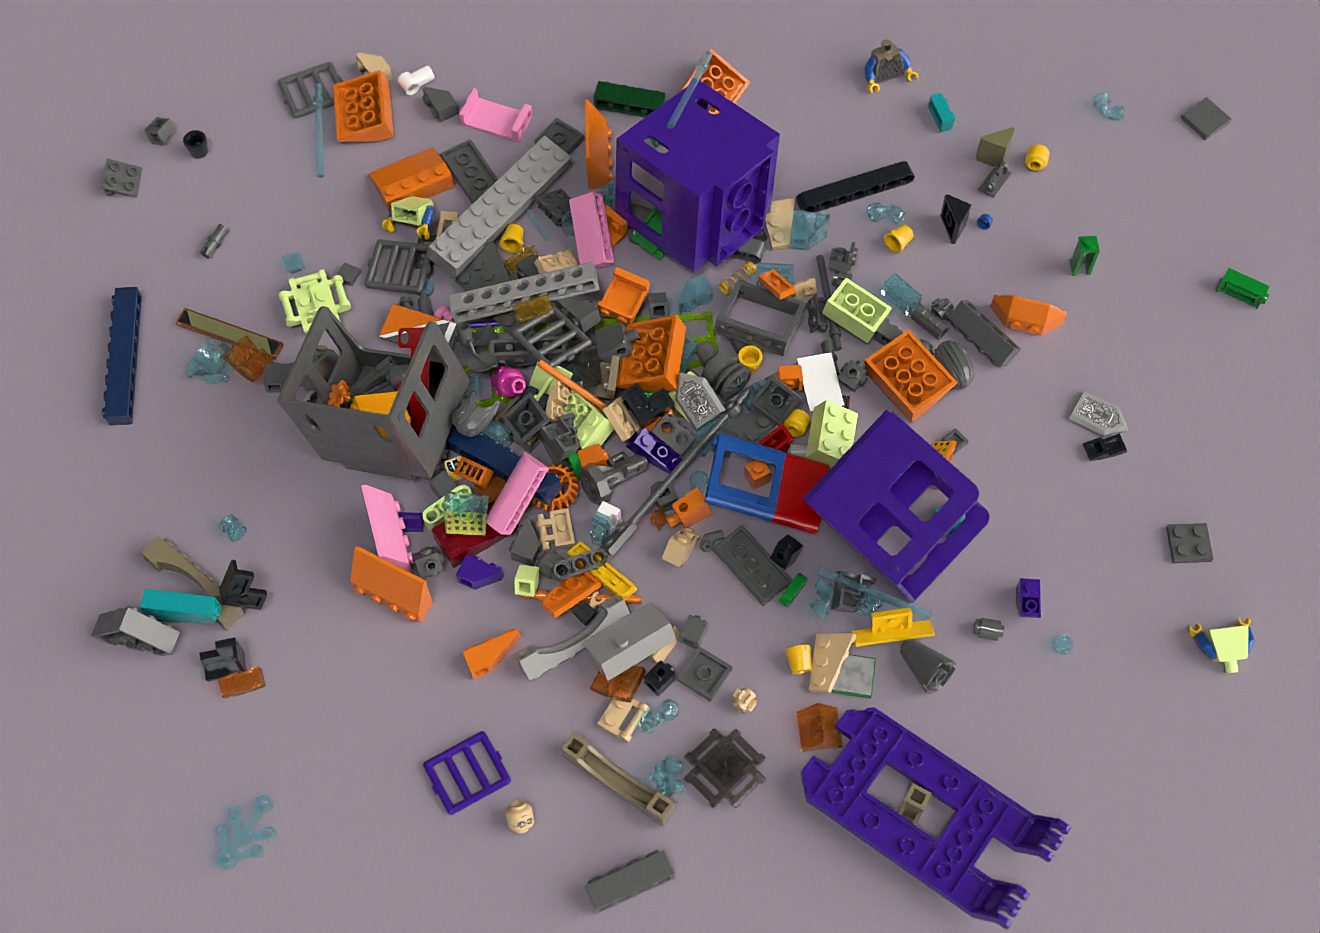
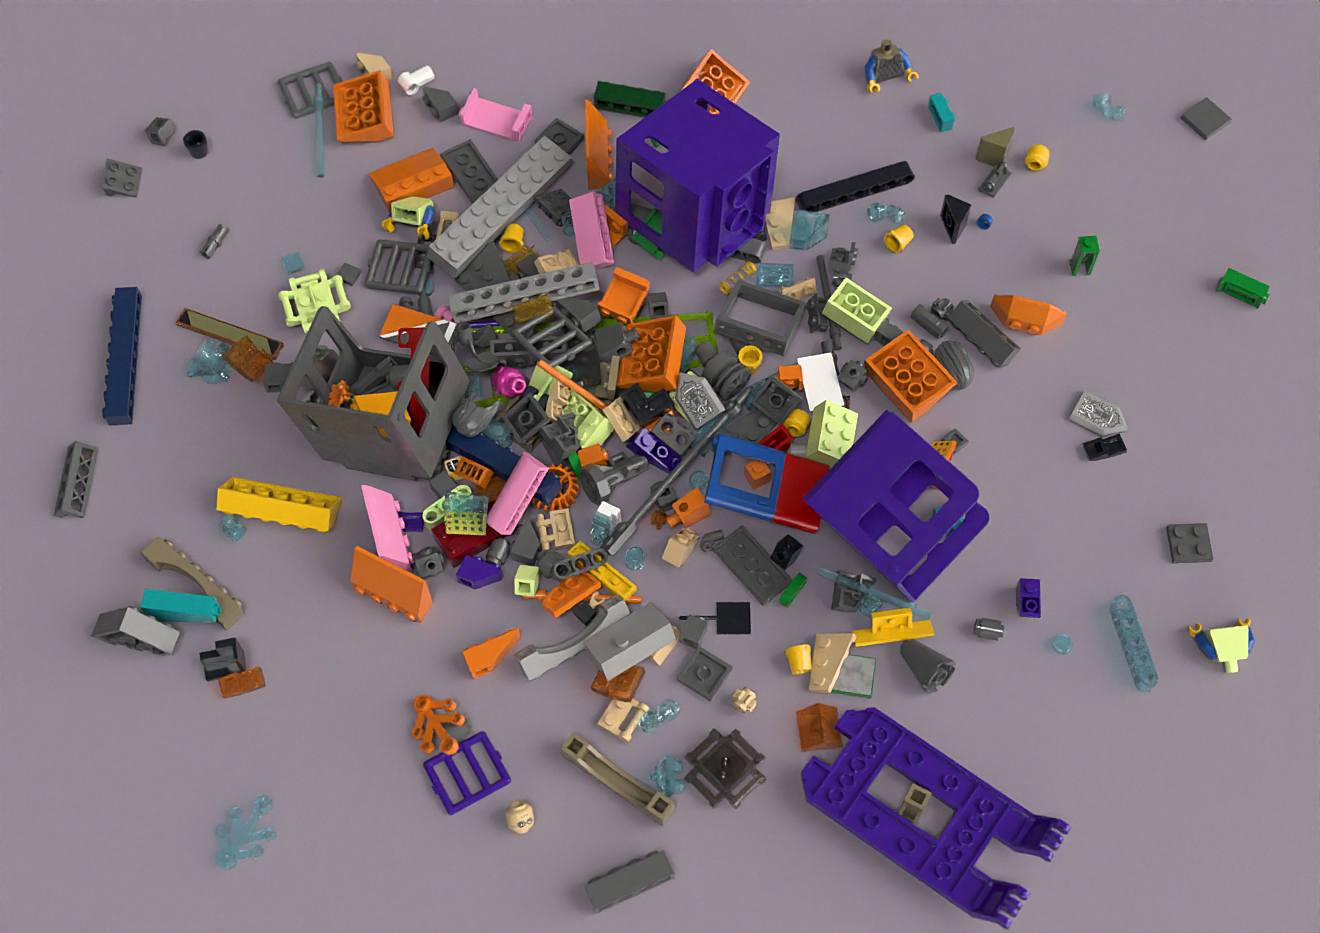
black panel [219,559,267,610] -> none
black brick [644,660,675,697] -> none
clear light blue bar [667,51,712,129] -> none
clear light blue slope [678,274,713,314] -> none
orange plate [758,269,795,300] -> none
clear light blue arm [810,580,835,620] -> none
clear light blue brick [881,273,922,317] -> none
none -> dark grey fence [54,441,97,518]
none -> yellow slope [216,476,343,532]
none -> orange plant [411,695,465,755]
none -> dark grey brick [443,717,471,741]
none -> dark grey brick [485,538,510,566]
none -> clear light blue wheel [625,547,645,571]
none -> black piece [679,602,751,634]
none -> clear light blue beam [1109,595,1159,693]

